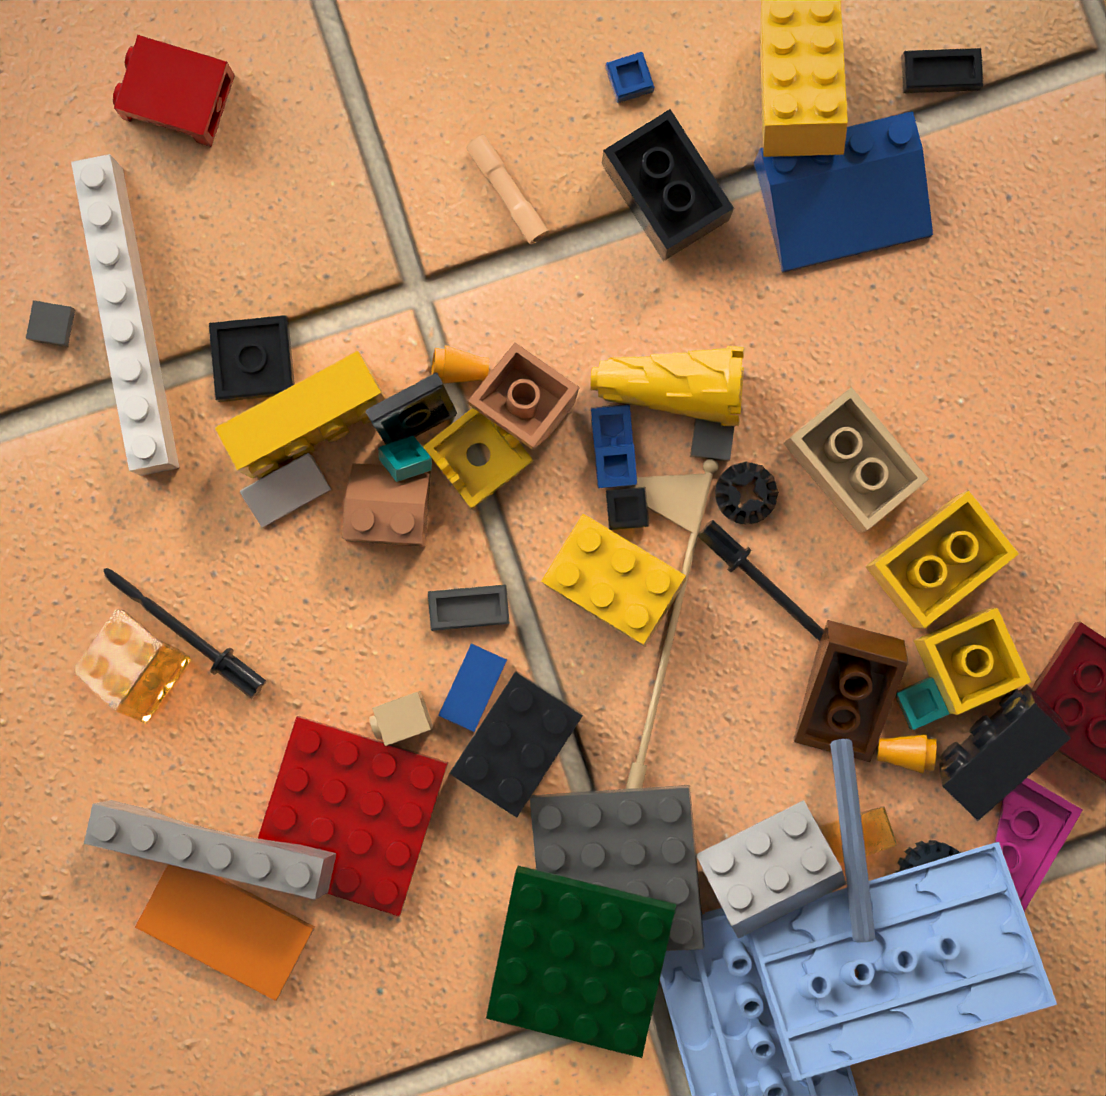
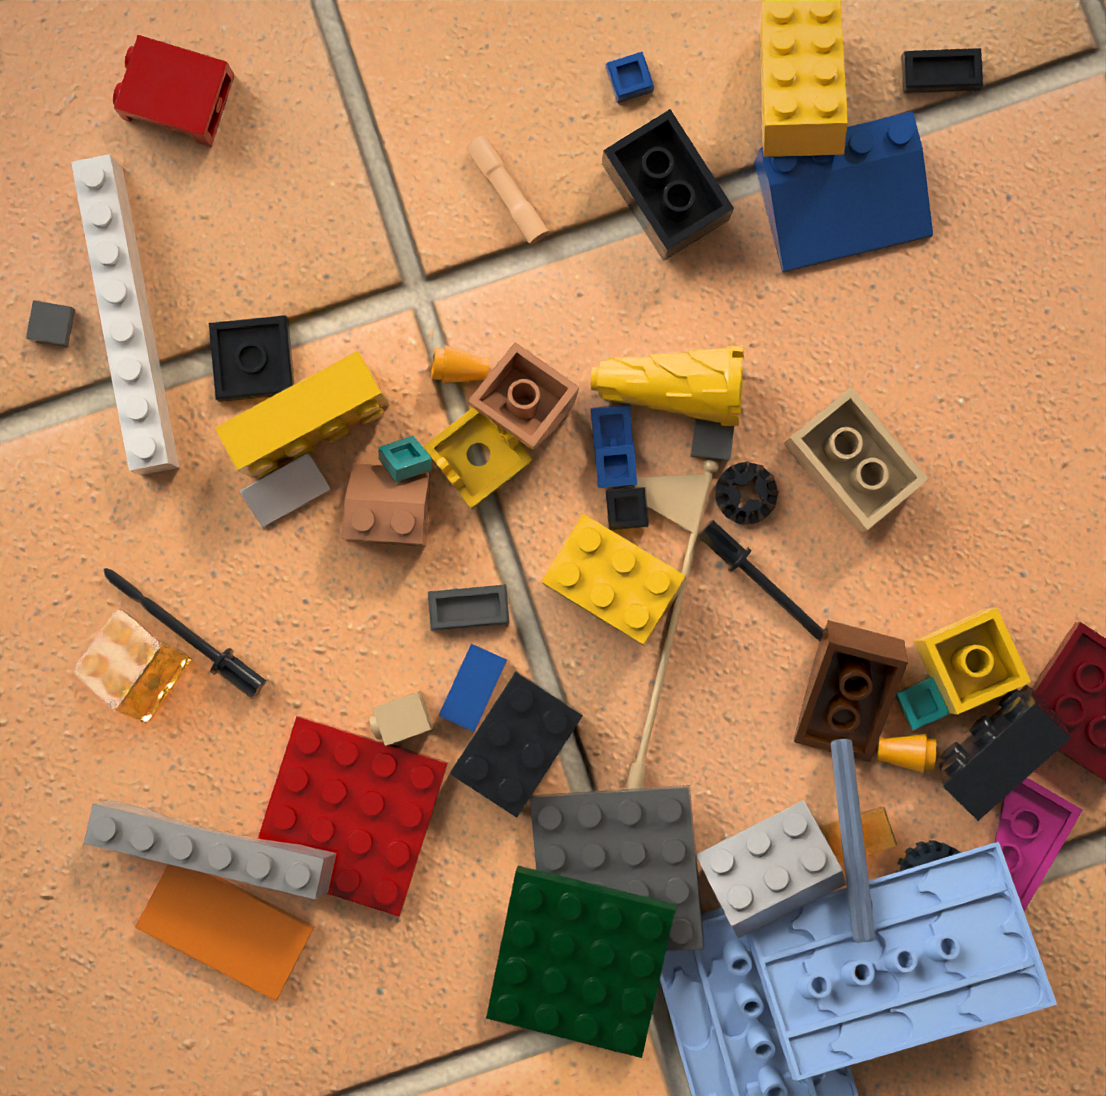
black tile [365,372,458,444] -> none
yellow brick [865,491,1019,629] -> none

